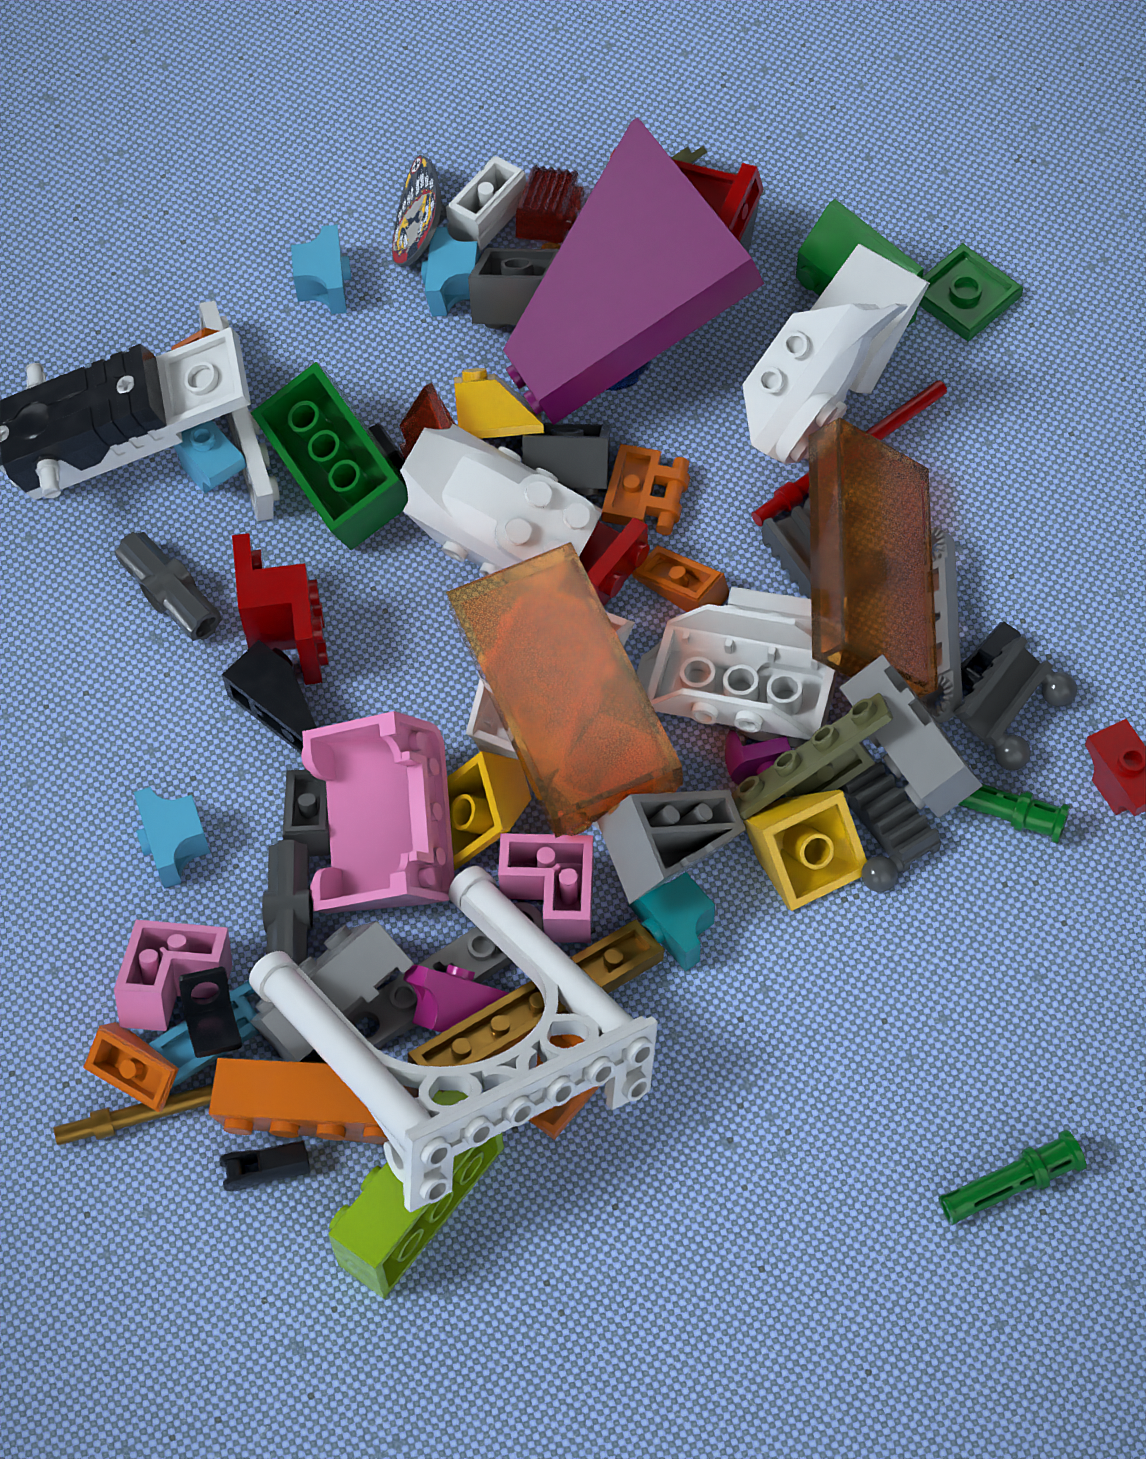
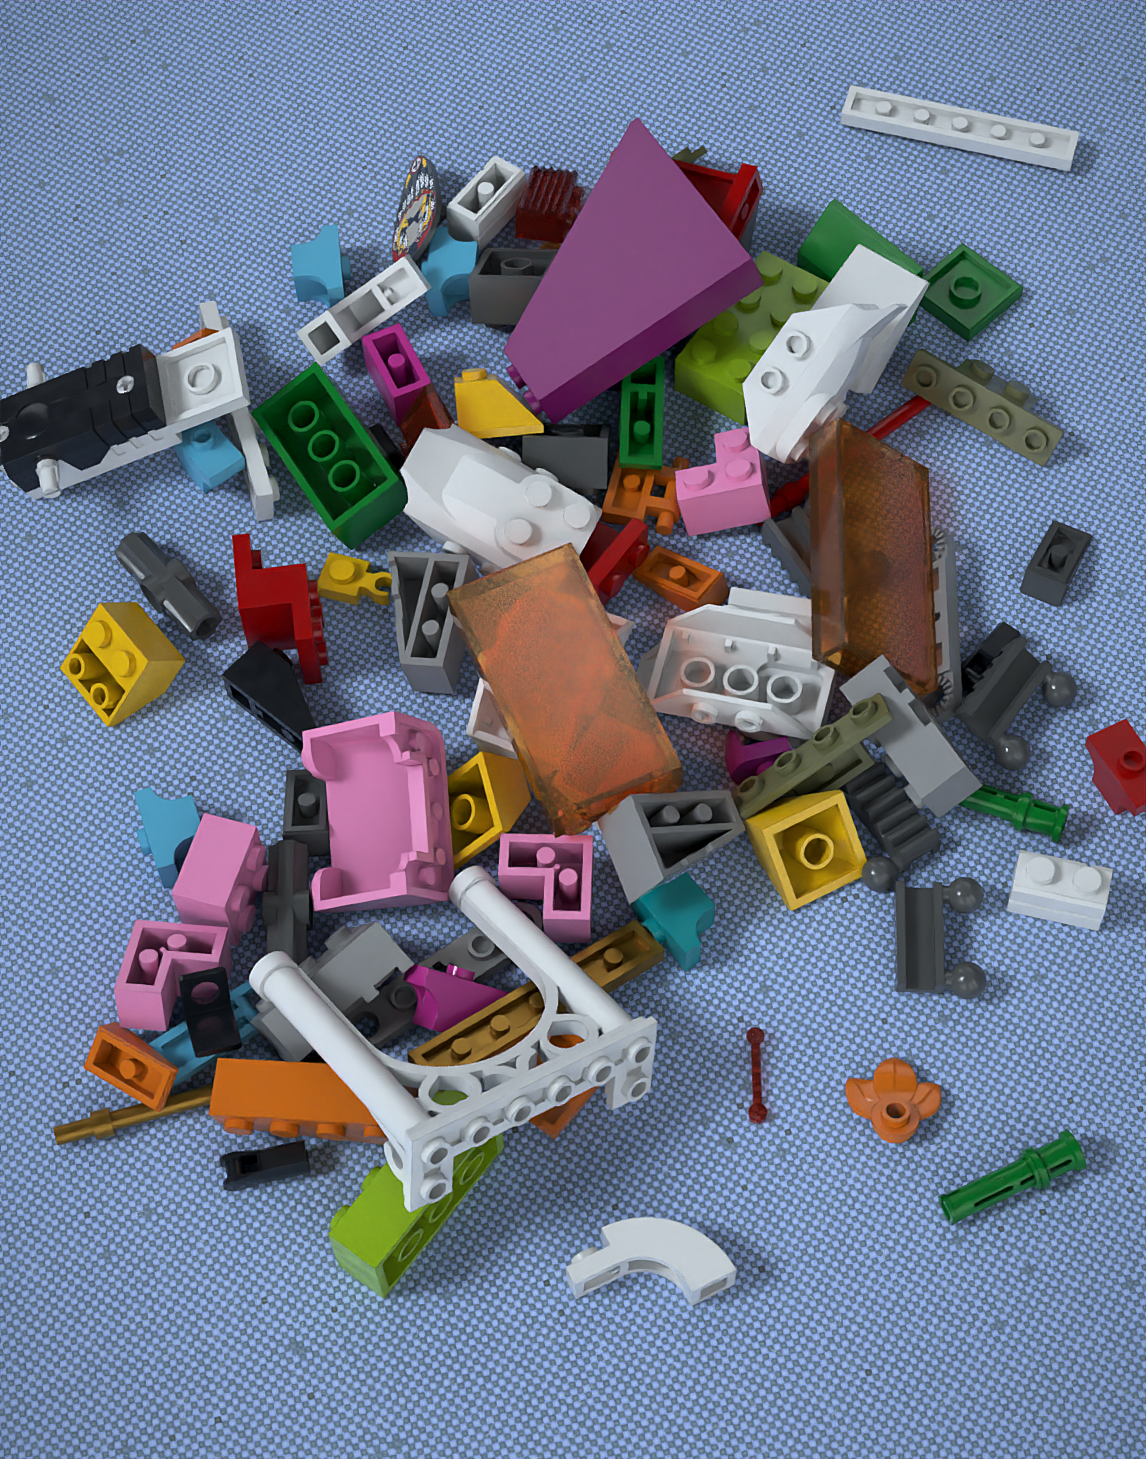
none -> yellow slope [60,602,186,727]
none -> bright pink brick [171,813,269,947]
none -> white arch [296,254,432,366]
none -> yellow plate [317,552,392,606]
none -> dark pink brick [361,323,435,428]
none -> light grey wedge [387,550,481,694]
none -> white arch [566,1217,736,1307]
none -> green slope [618,356,665,470]
none -> lime brick [674,250,830,426]
none -> bright pink brick [675,427,772,537]
none -> clear red hinge [746,1027,767,1124]
none -> white plate [840,85,1080,172]
none -> orange plate [845,1057,942,1144]
none -> dark grey gear [893,877,987,1000]
none -> olive bracket [901,348,1064,466]
none -> white brick [1006,850,1113,931]
none -> dark grey slope [1020,520,1093,607]

